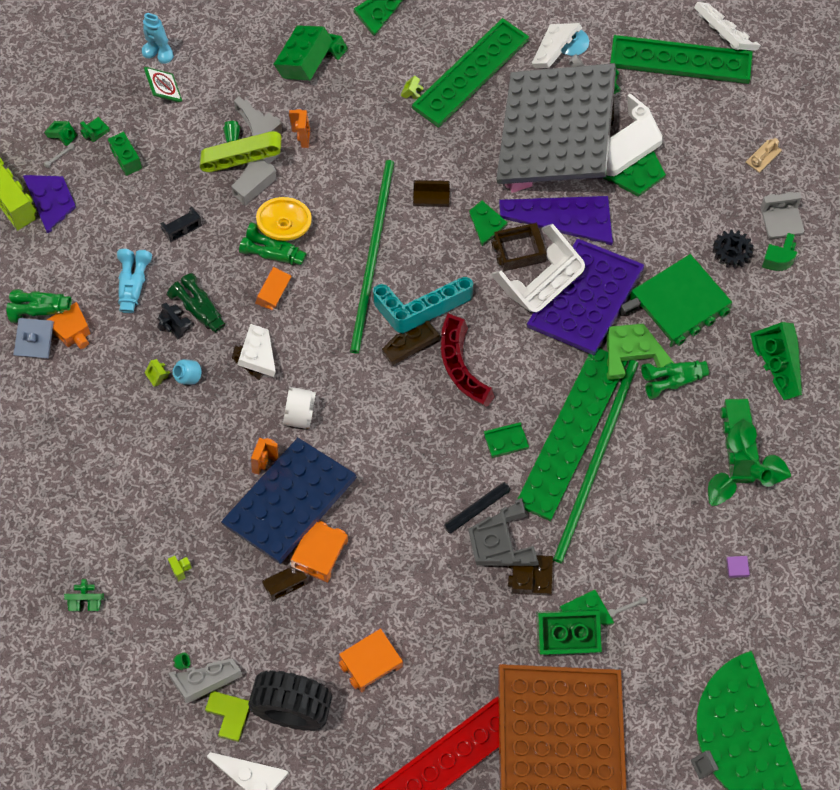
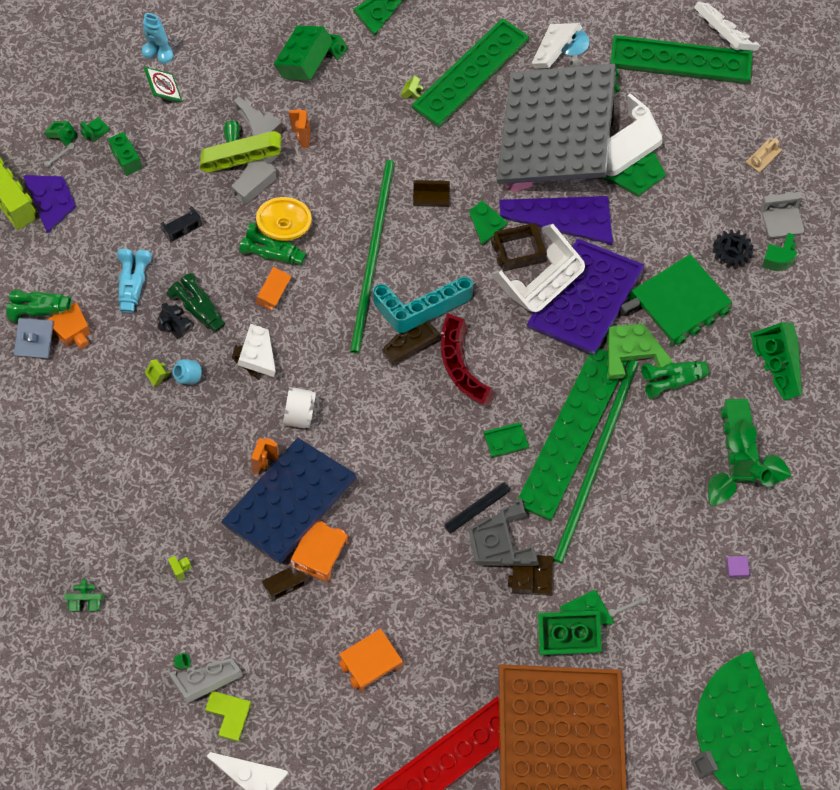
black tyre [248,670,333,731] -> none

